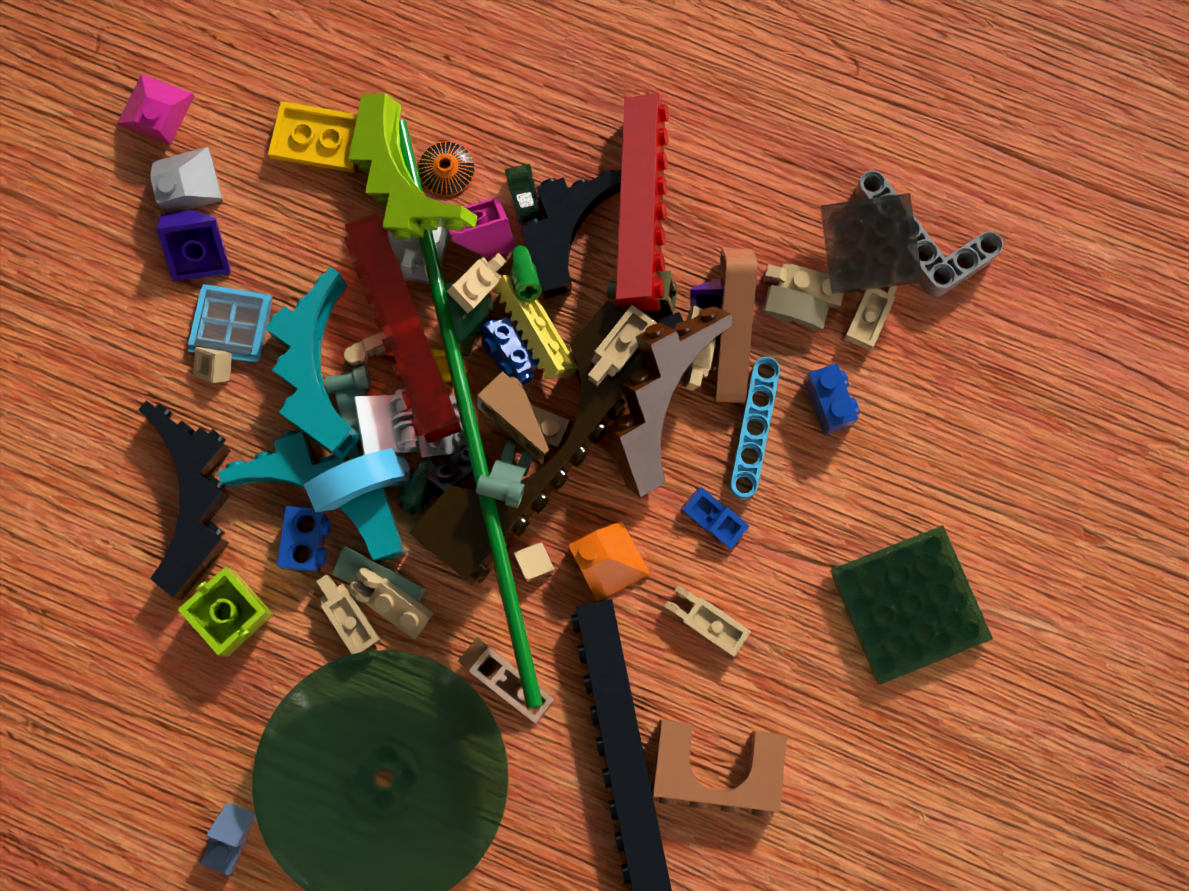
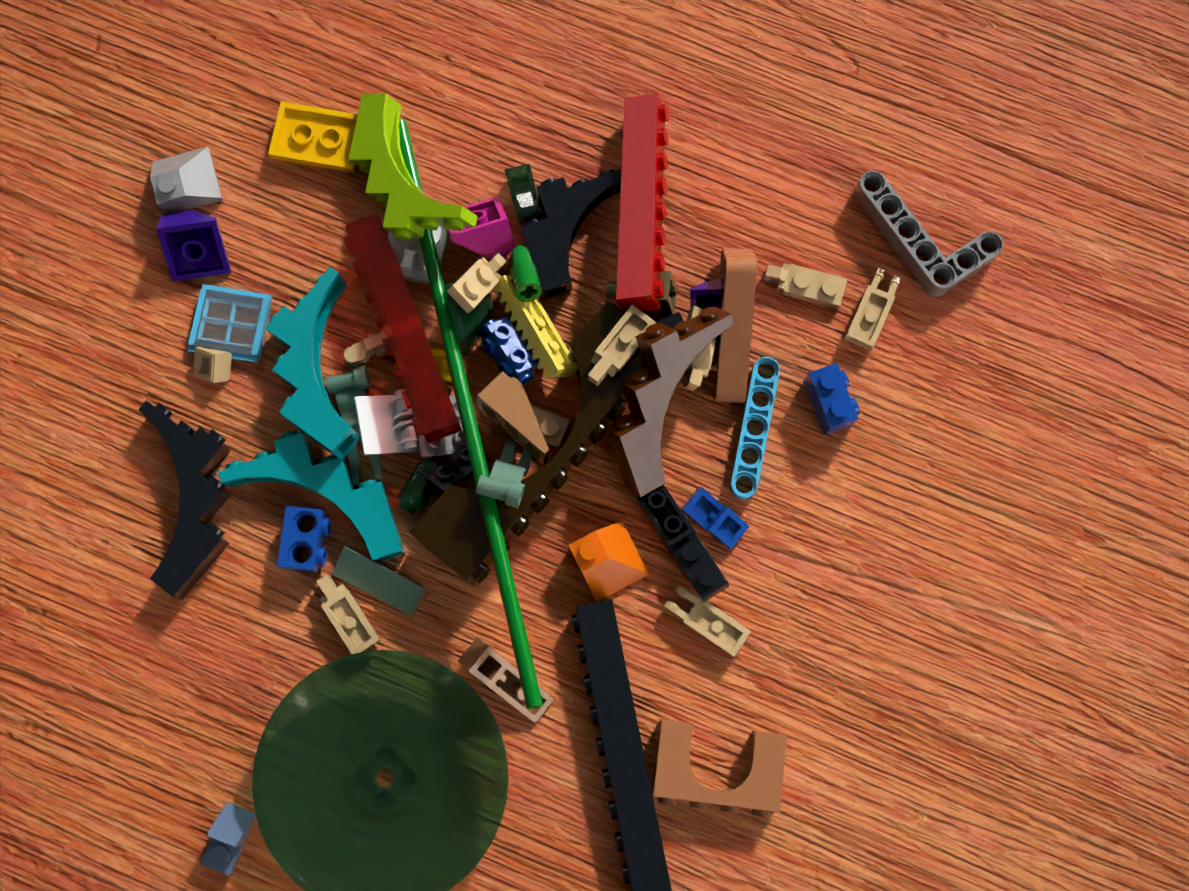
dark pink slope [117,74,194,145] -> none
lime brick [178,567,274,657] -> none
medium azure arch [304,448,413,512] -> none
tan hinge [348,567,433,640] -> none
dish [418,141,475,197] -> none
tan slope [514,542,554,582] -> none
dark tan slope [762,285,829,332] -> none
clear smoke plate [820,193,922,294] -> none
clear green plate [830,525,993,685] -> none
none -> black slope [637,484,729,603]

